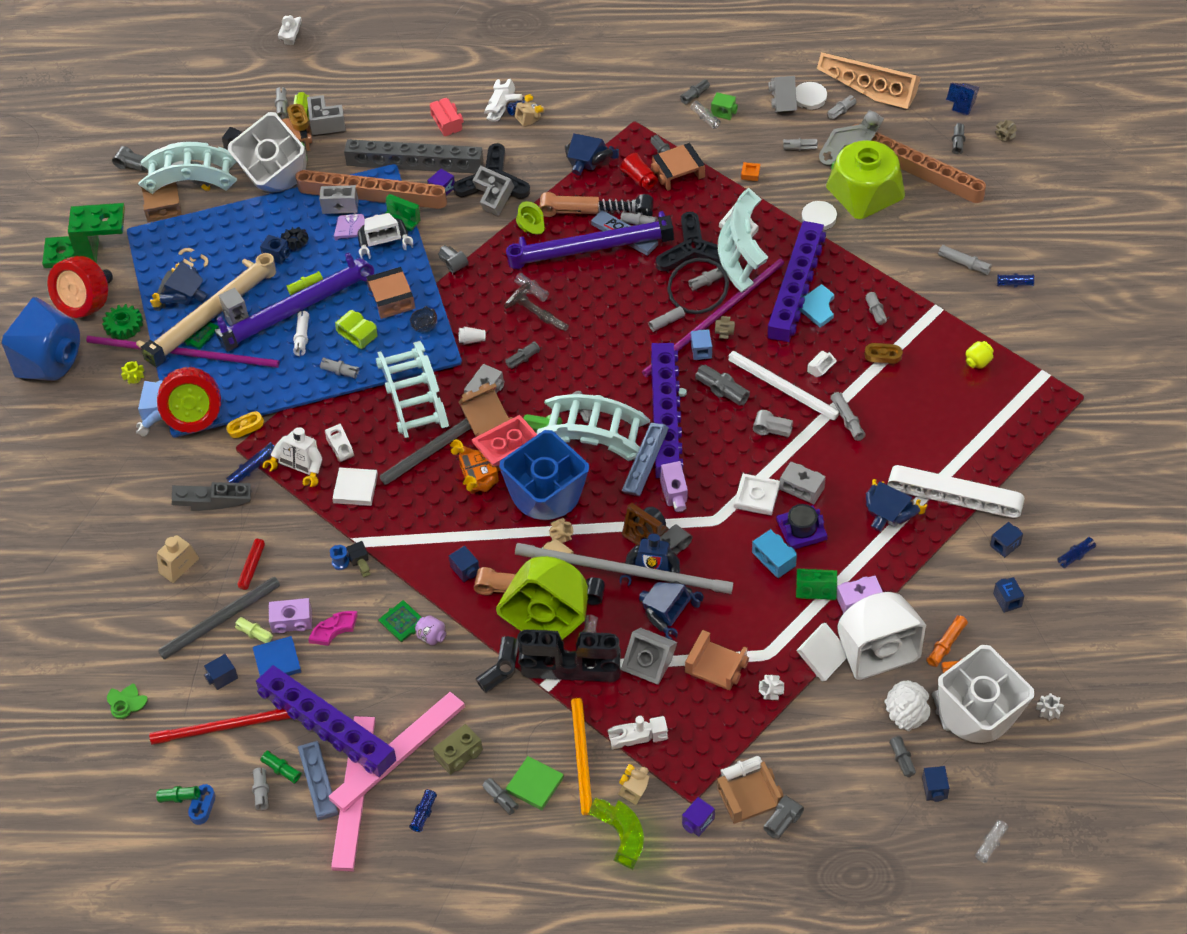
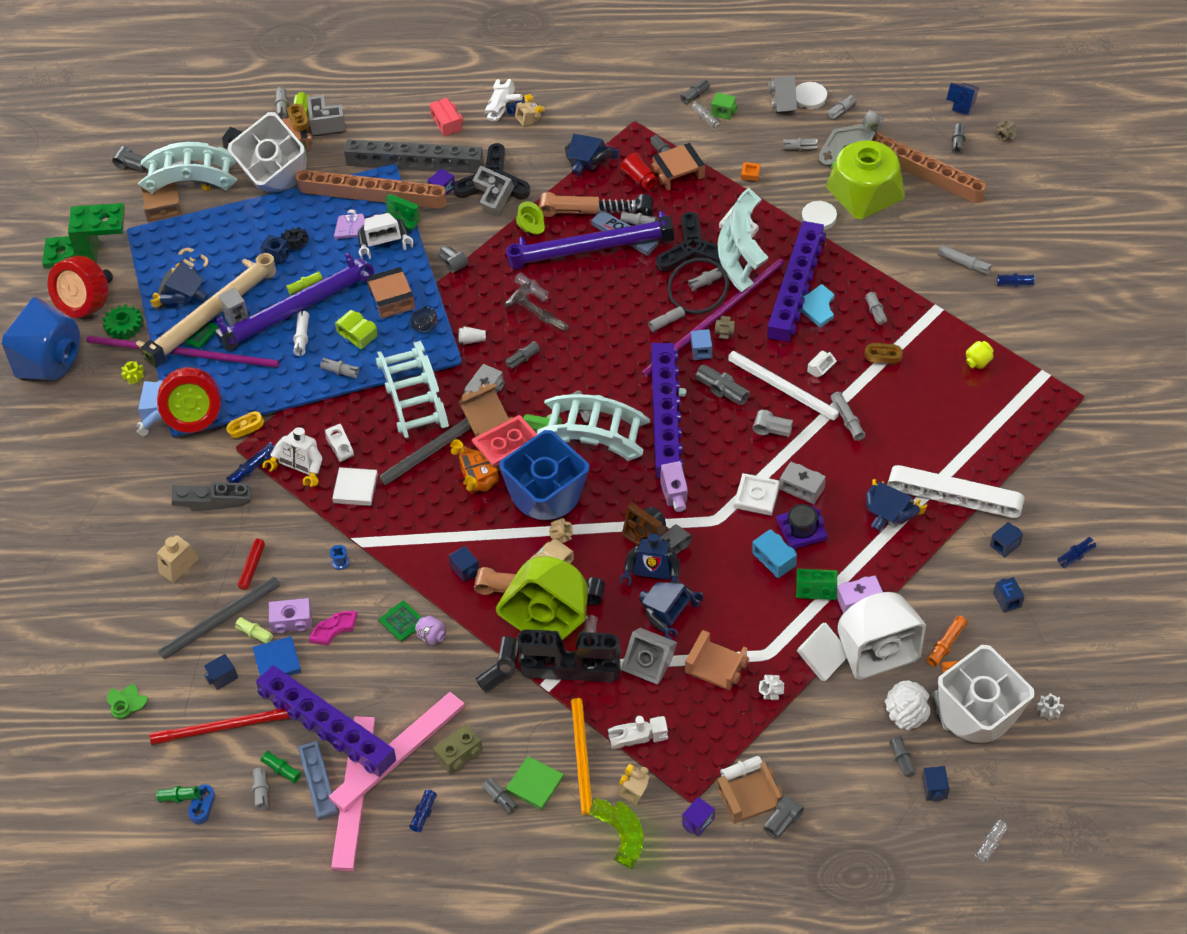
white hips [278,15,302,45] -> none
light grey brick [319,185,358,214] -> none
black piece [346,541,371,578] -> none
light grey piece [515,543,733,594] -> none
sand blue tile [622,423,669,496] -> none
light nougat wedge [817,52,921,109] -> none

